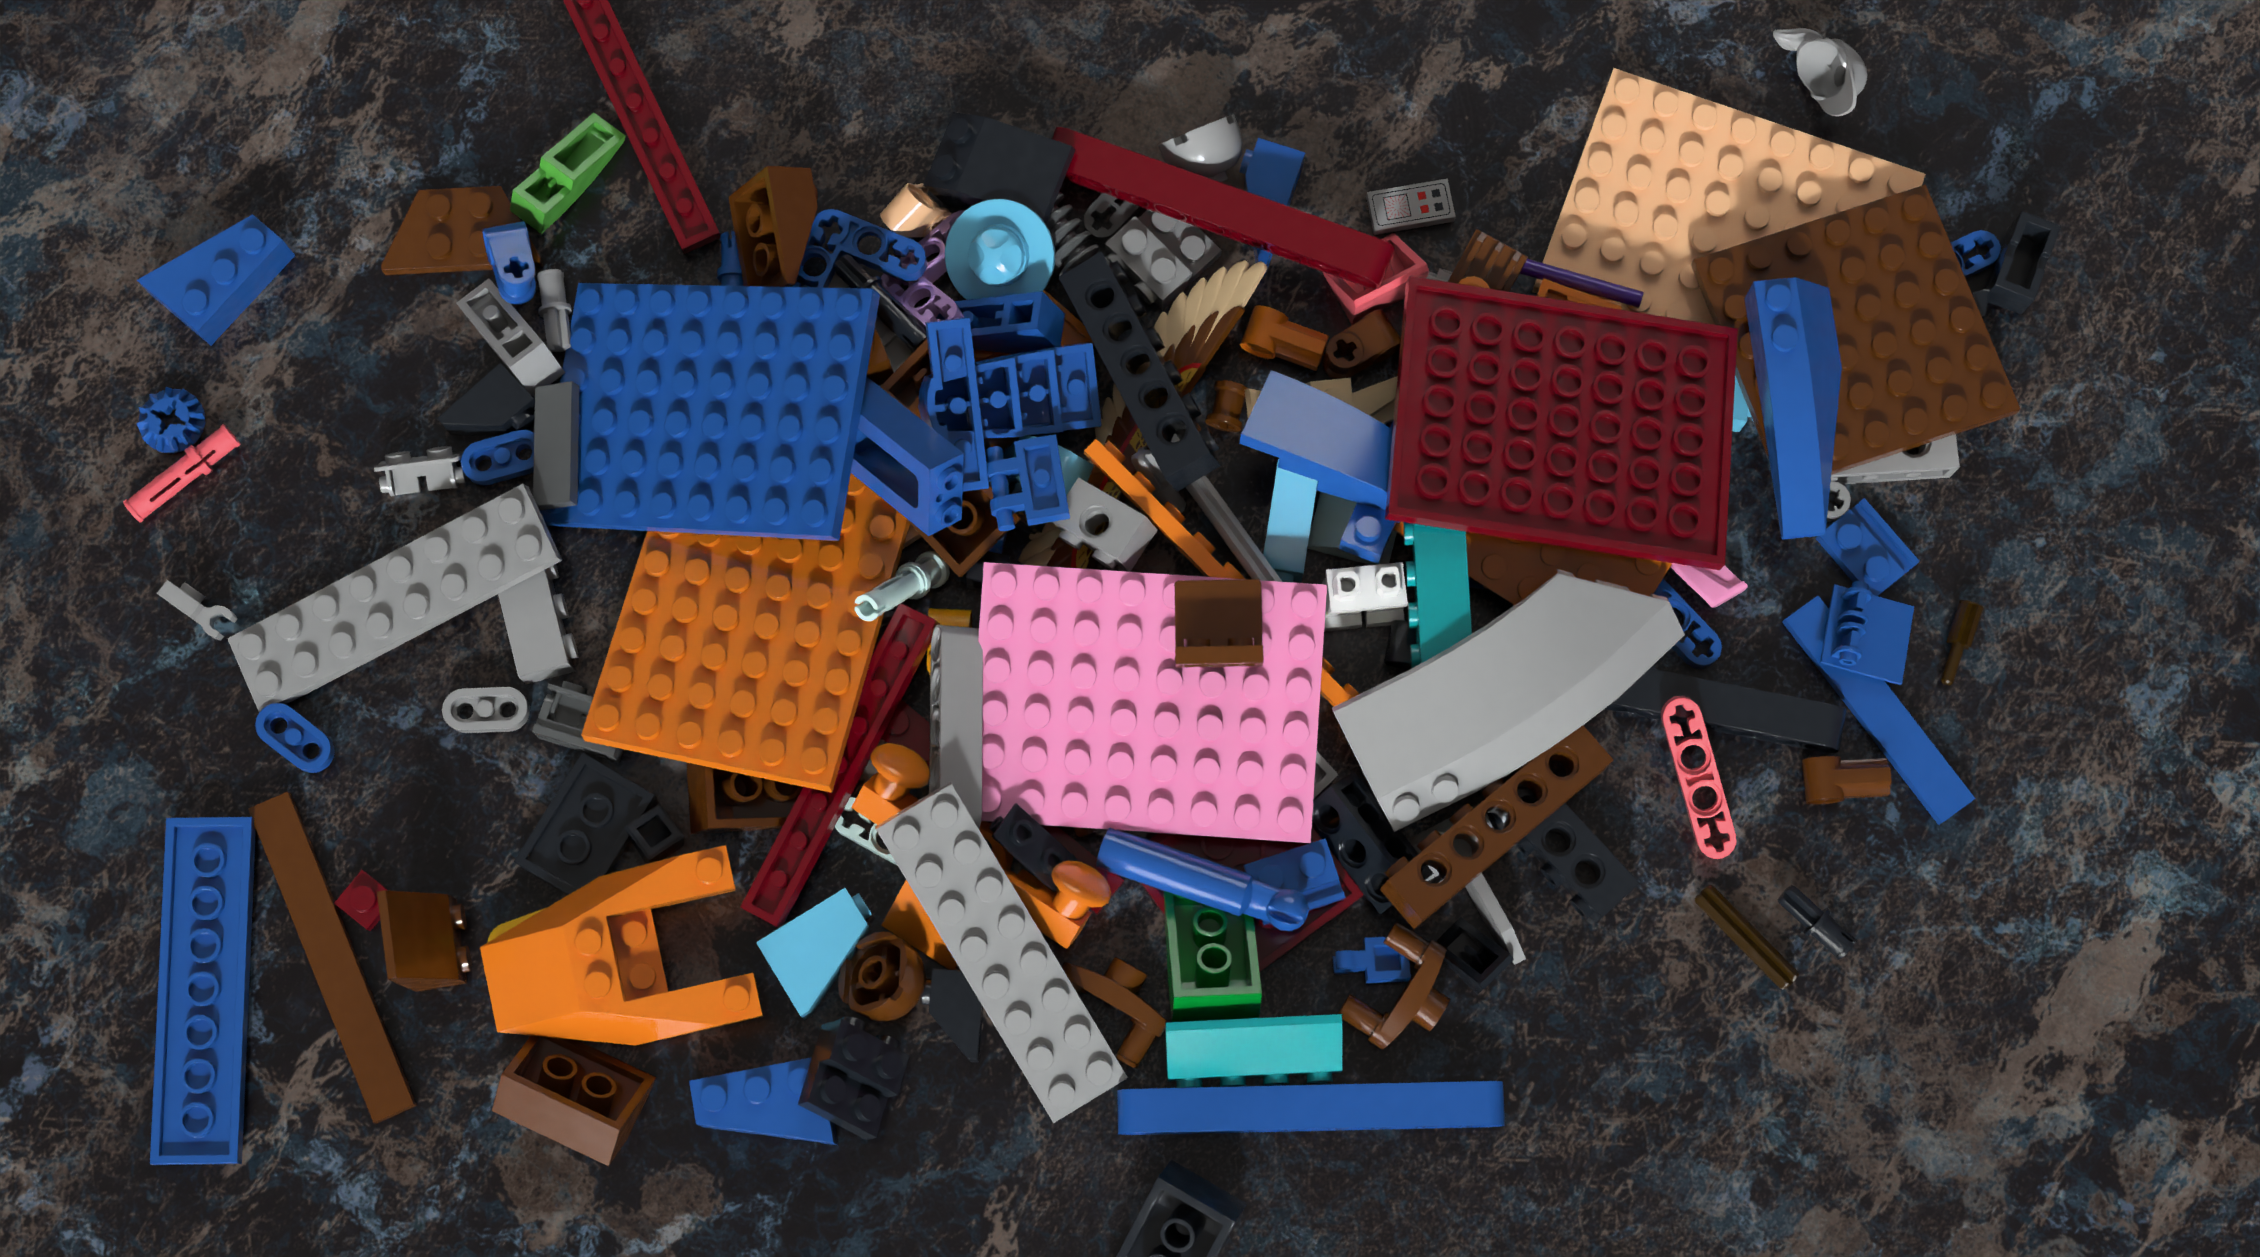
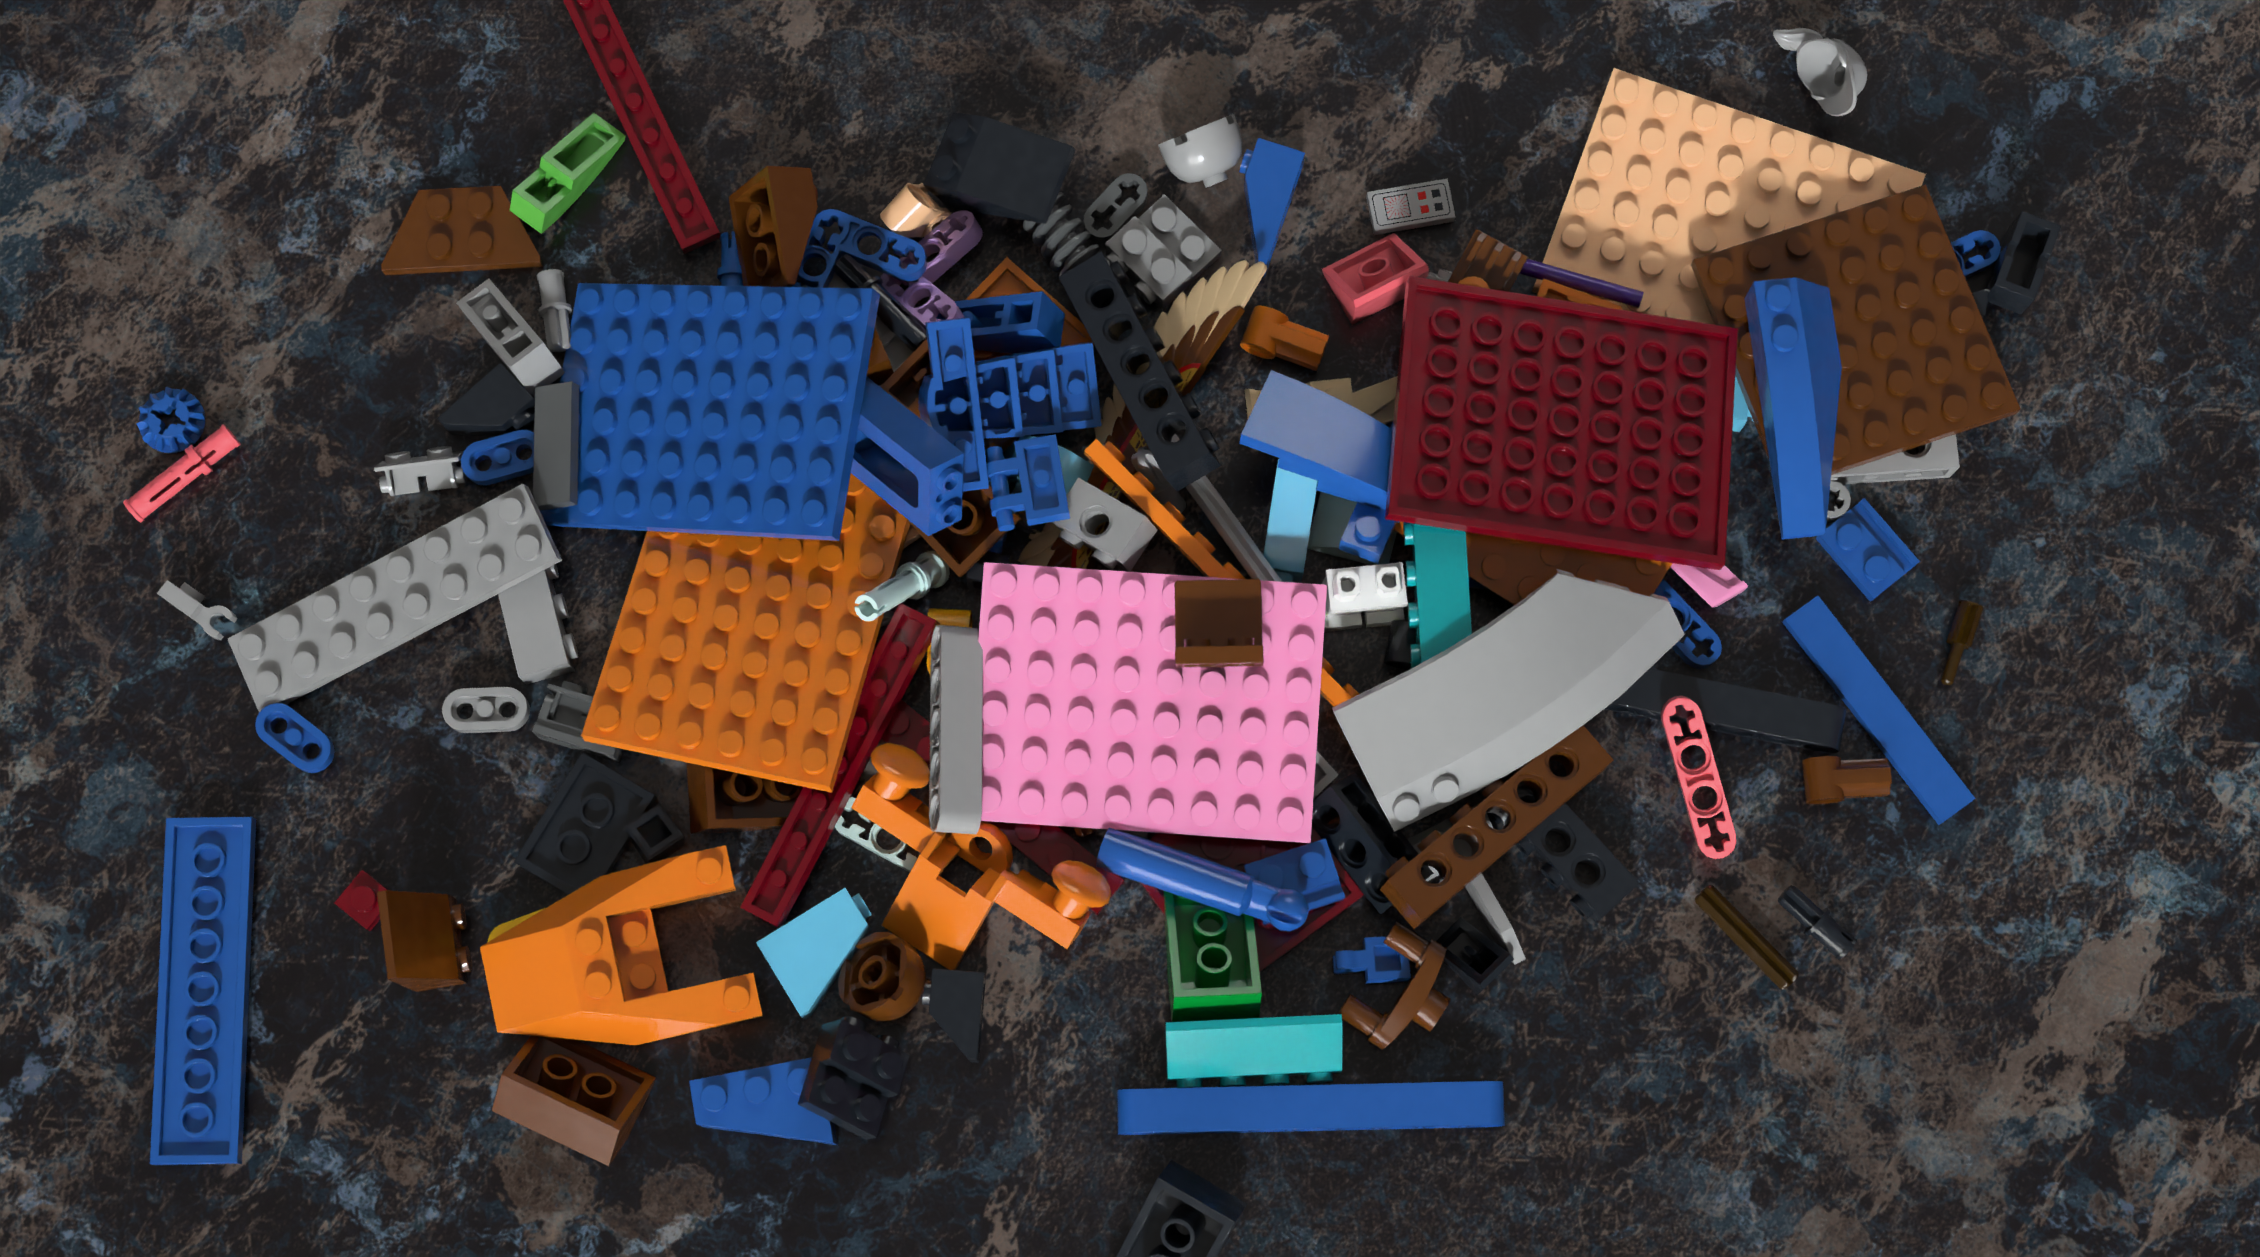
blue wedge [137,214,295,346] -> none
reddish brown tile [248,791,417,1123] -> none
blue piece [482,221,536,305] -> none
light grey plate [875,782,1128,1123] -> none
medium azure hat [945,199,1055,300] -> none
black hinge [989,803,1078,892] -> none
dark red beam [1051,127,1395,289] -> none
reddish brown connector [1061,956,1168,1069] -> none
reddish brown bush [1205,380,1249,432] -> none
reddish brown piece [1322,309,1401,379] -> none
blue hinge [1820,581,1914,685] -> none

